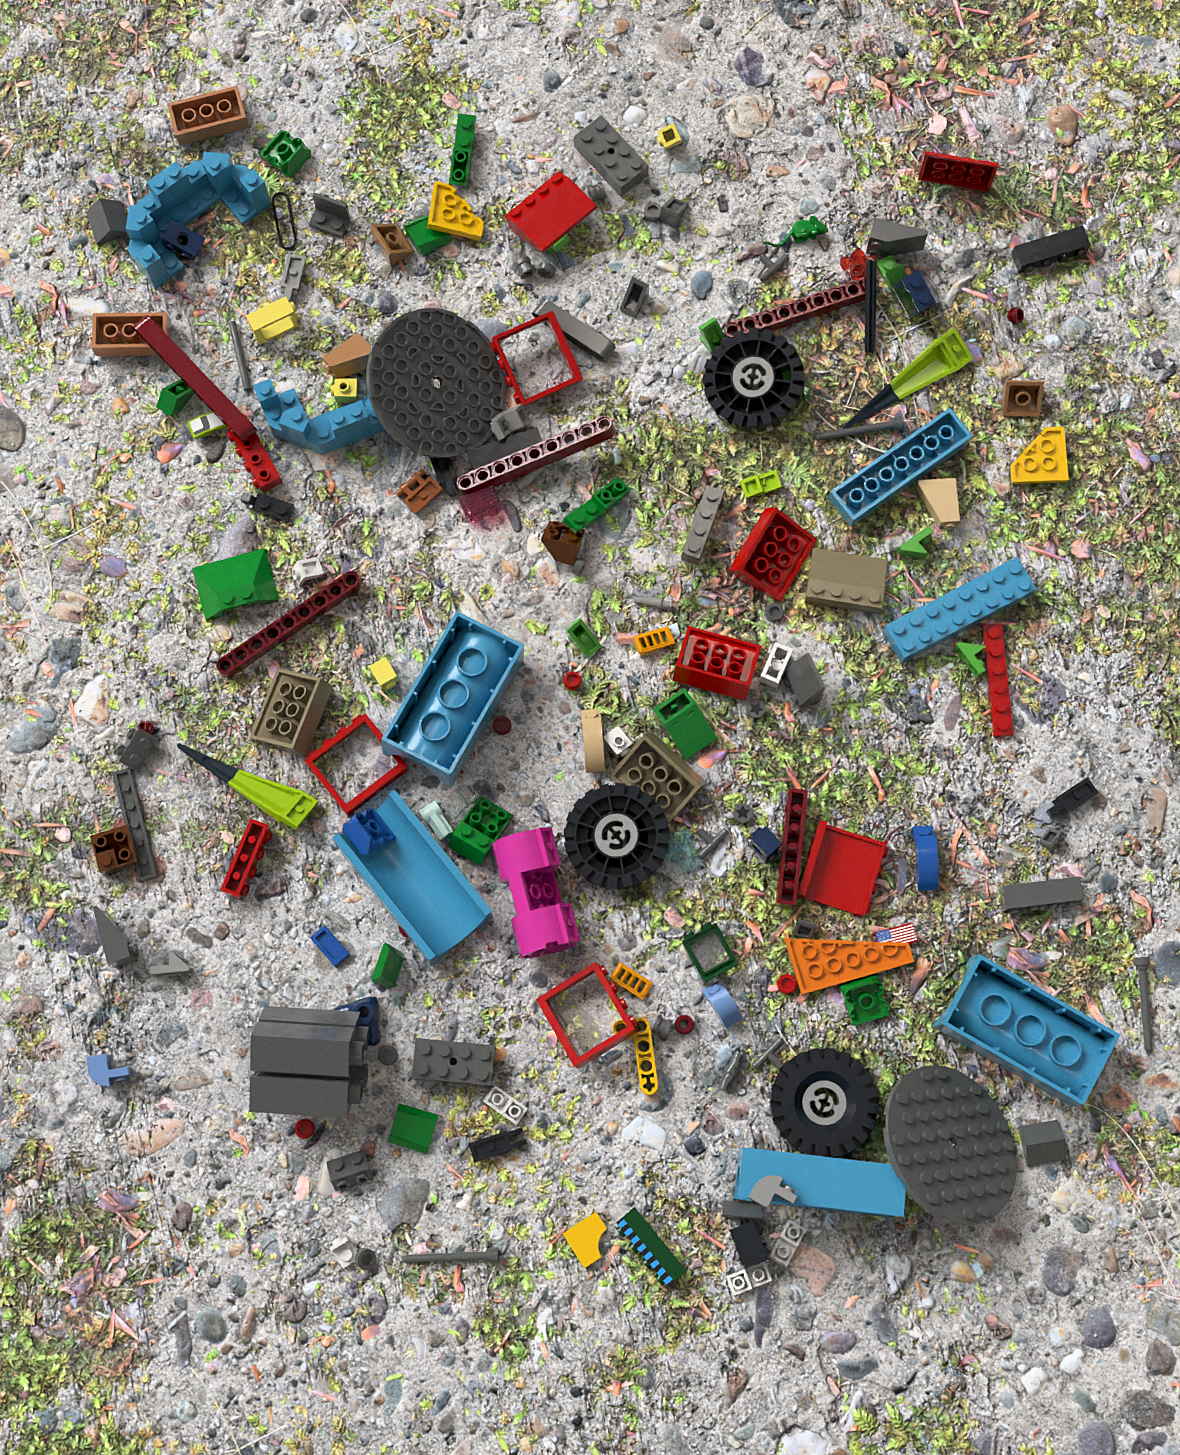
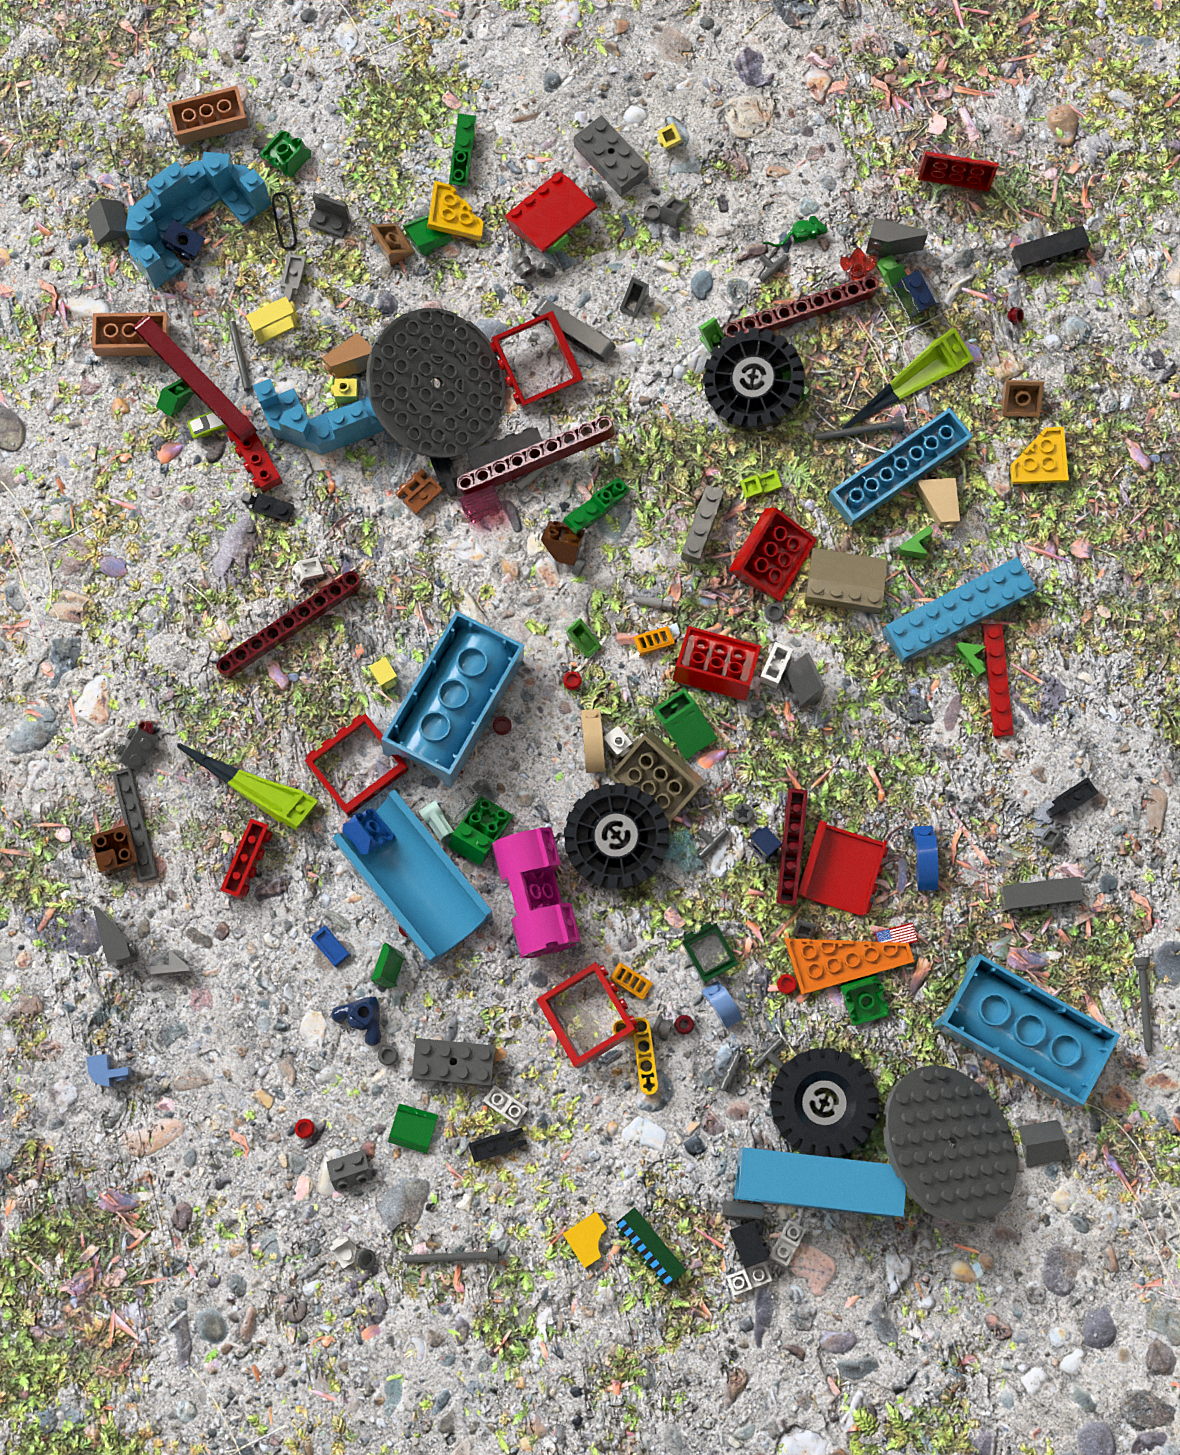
green slope [192,548,279,621] -> none
dark tan slope [249,668,334,756] -> none
dark grey brick [249,1006,369,1118] -> none
light grey brick [490,404,530,440] -> none
light grey brick [748,1175,797,1208] -> none
black axle [865,260,877,353] -> none

